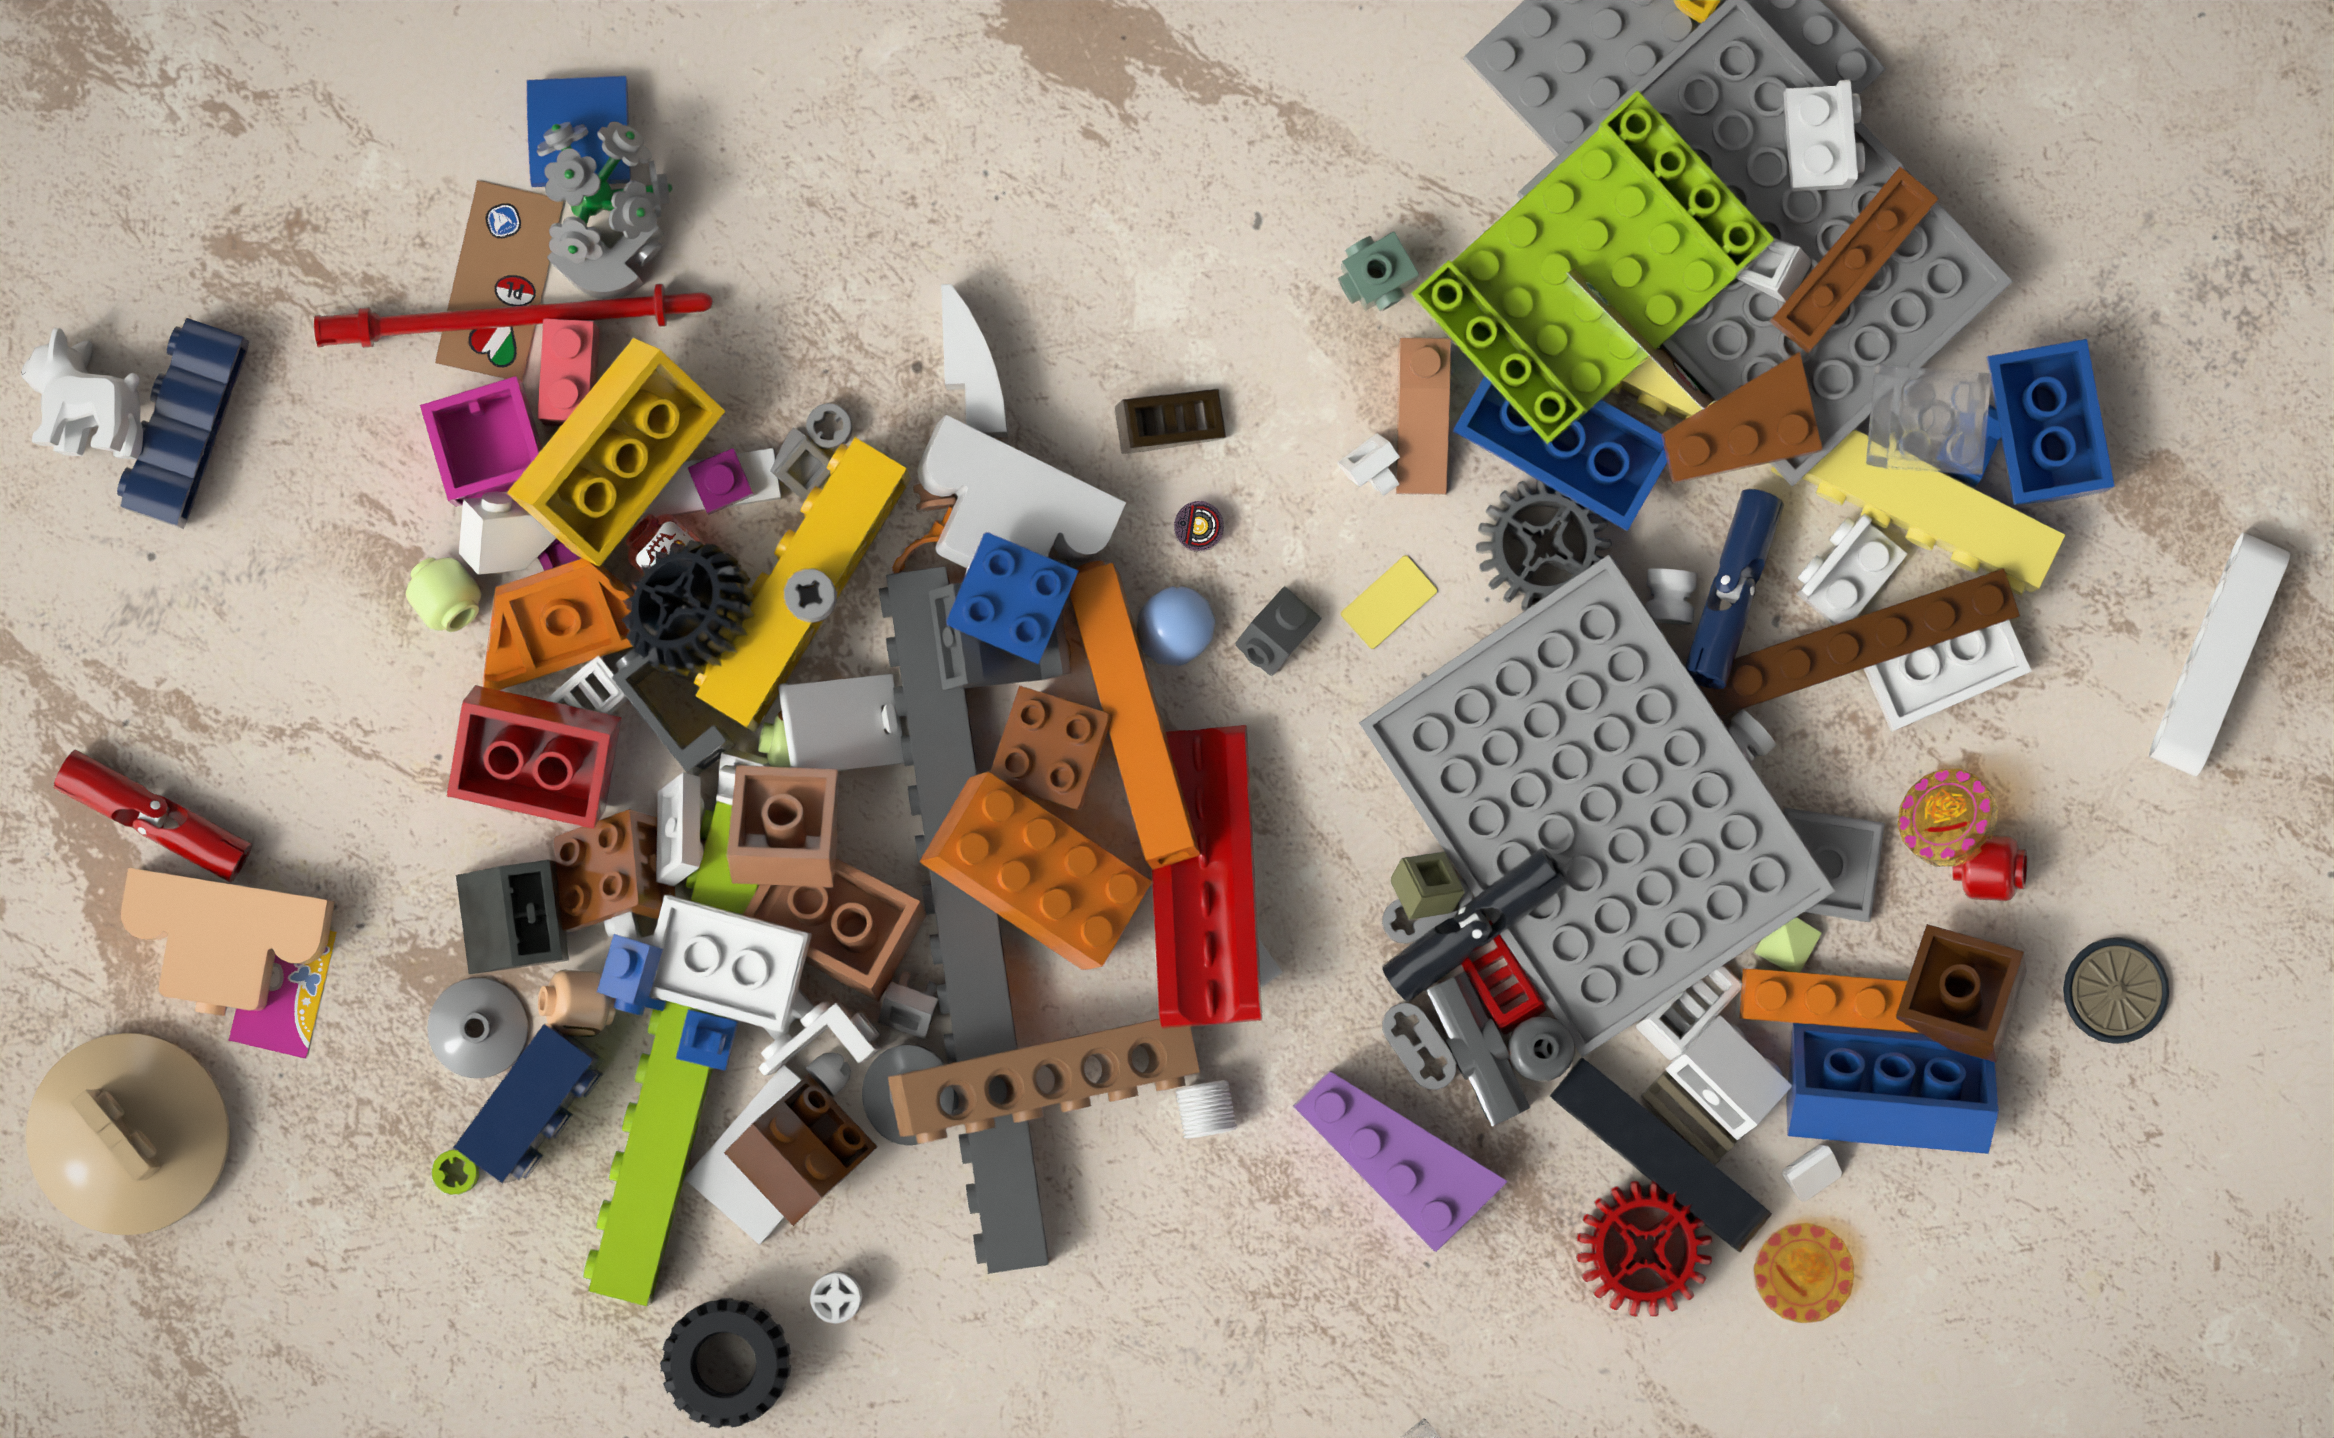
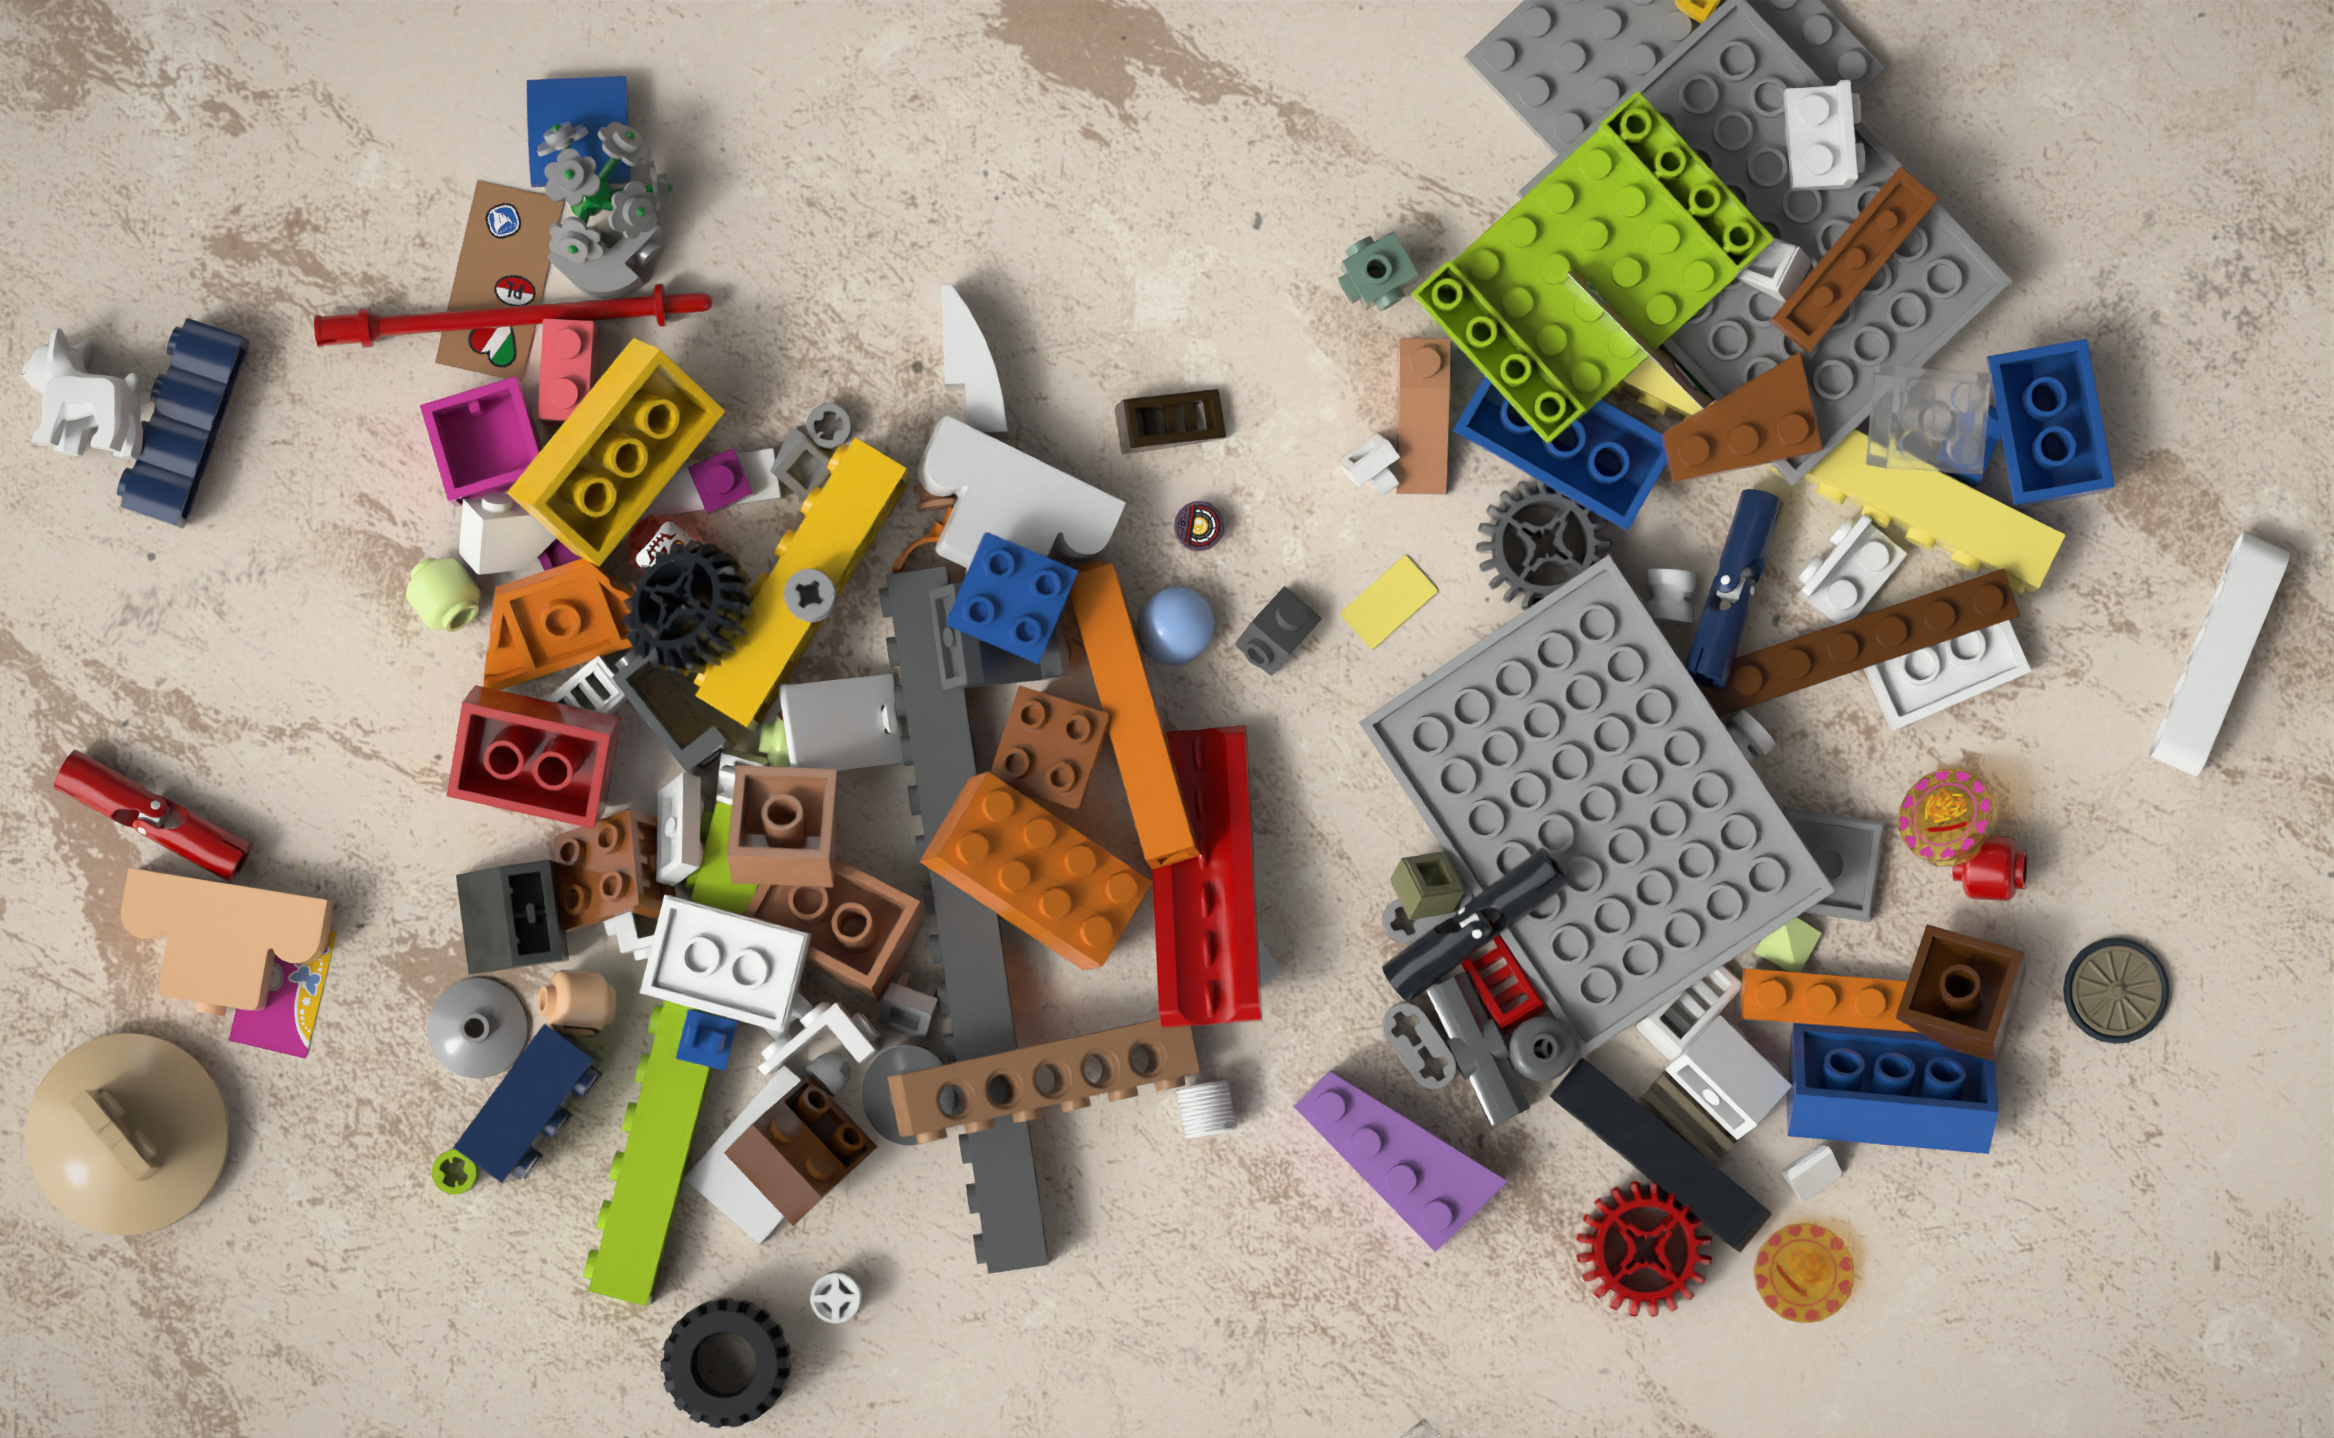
bracket [597,934,666,1016] -> none

